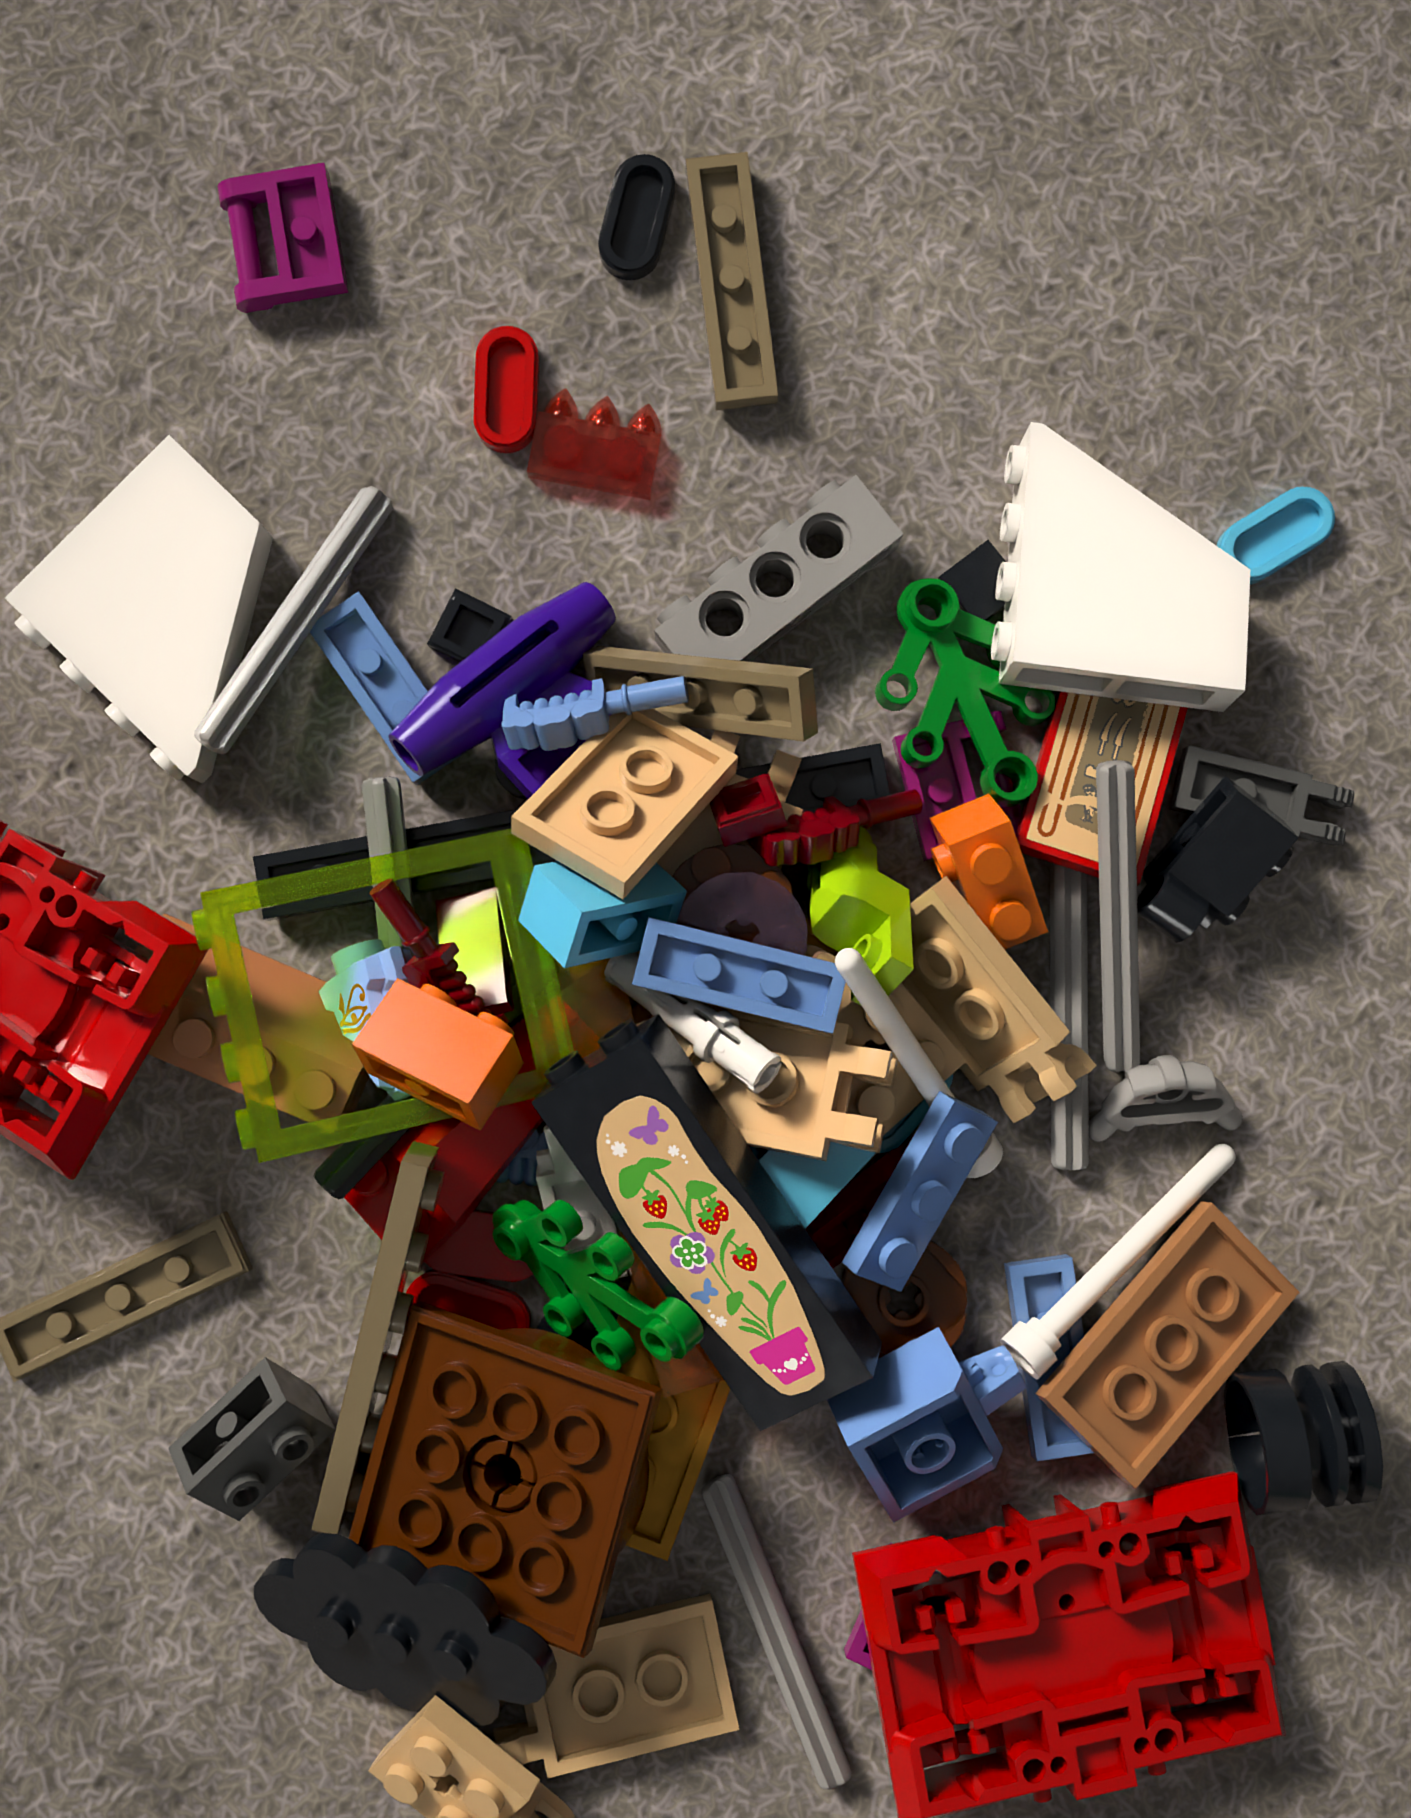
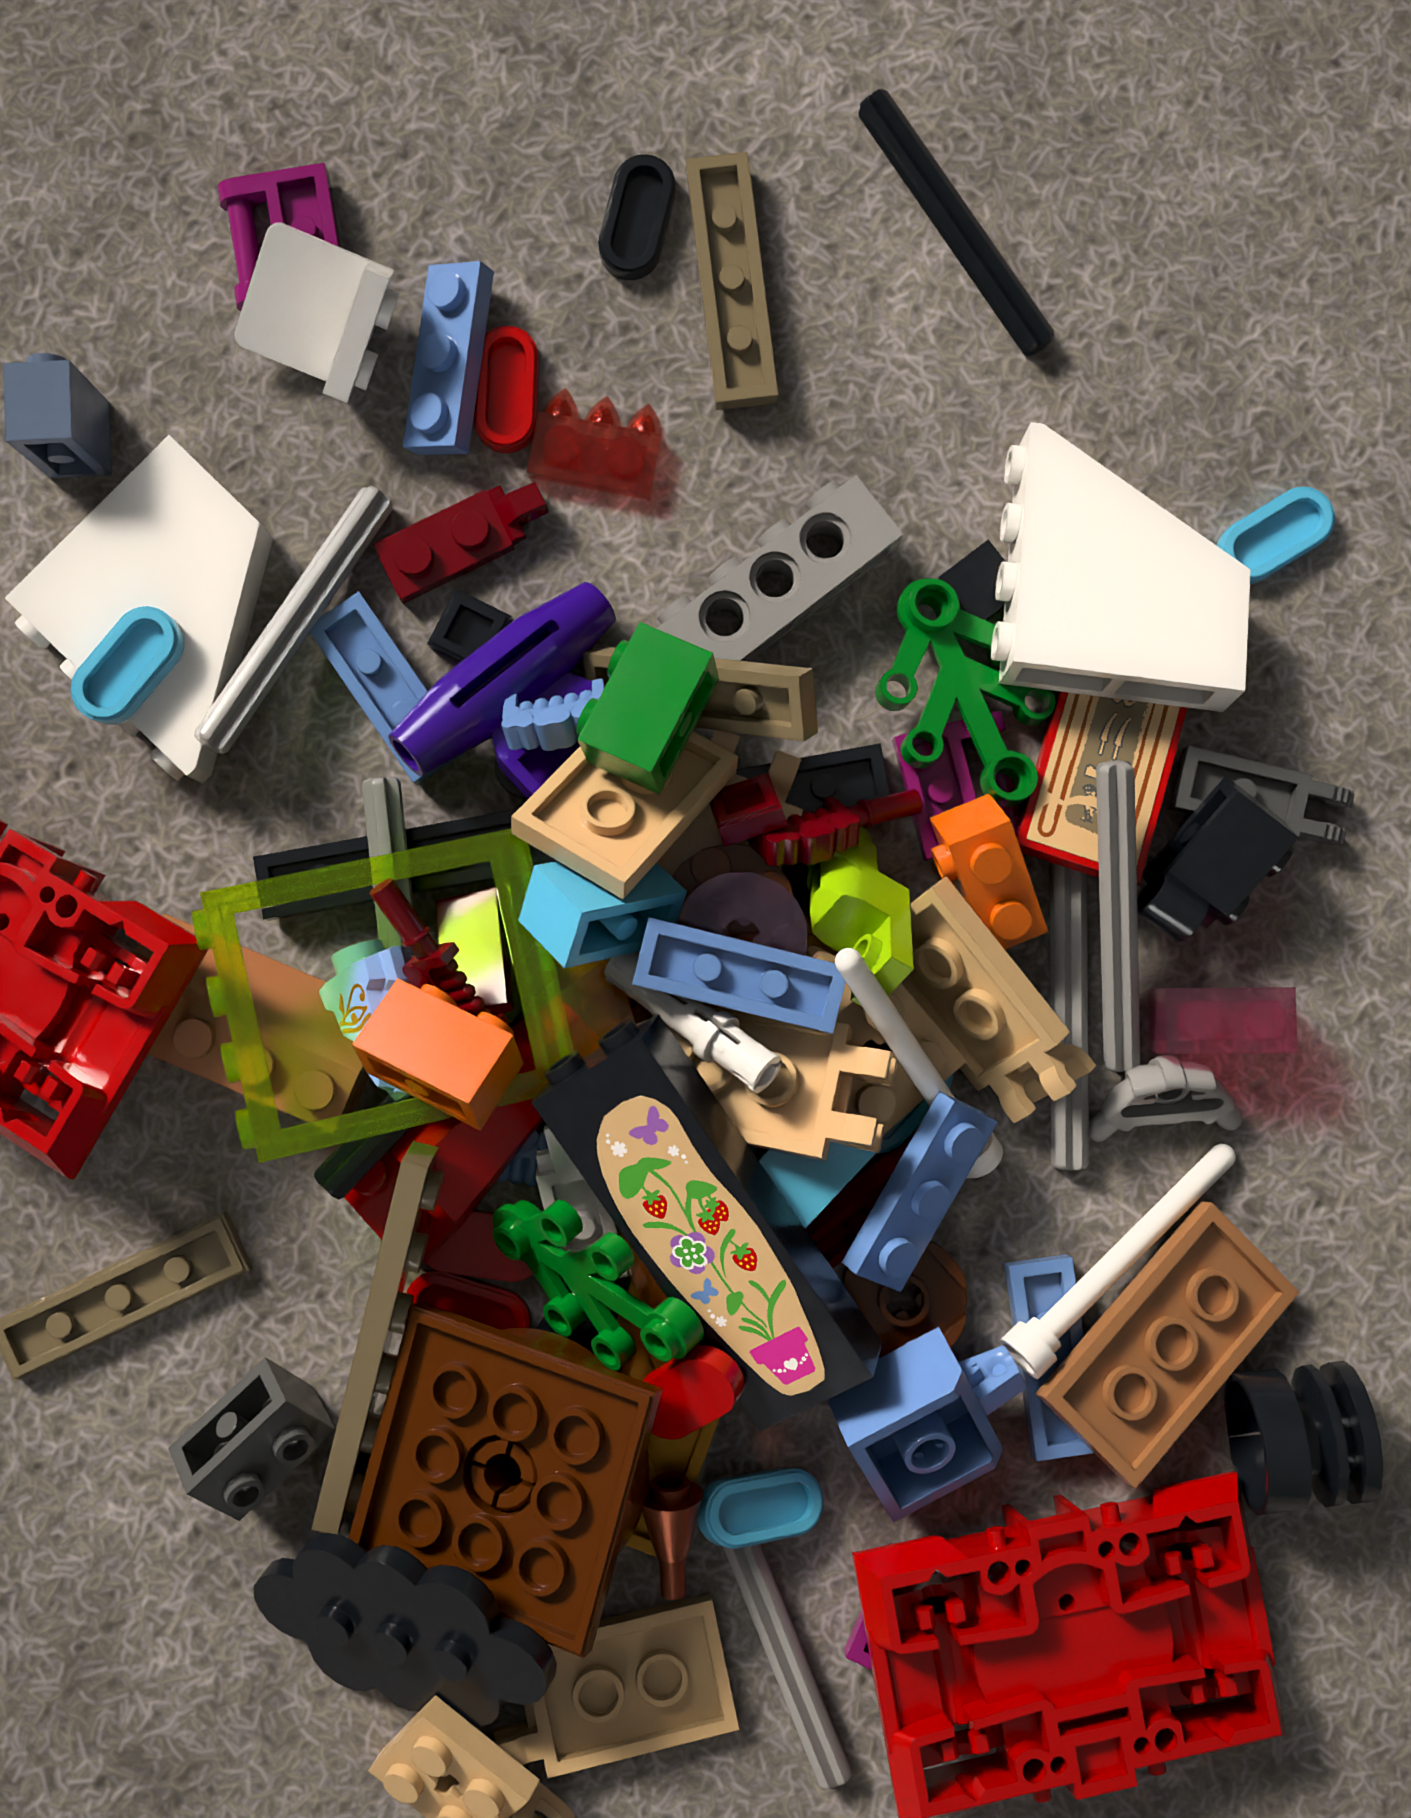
none -> sand blue brick [3,353,112,478]
none -> medium azure tile [71,606,184,725]
none -> white bracket [234,223,400,403]
none -> dark red hinge [373,482,549,604]
none -> medium blue plate [403,261,494,455]
none -> green brick [576,622,719,795]
none -> copper cone [642,1473,703,1600]
none -> red tile [643,1345,745,1440]
none -> medium azure tile [697,1467,823,1549]
none -> black axle [858,88,1054,356]
none -> clear pink brick [1147,987,1297,1054]

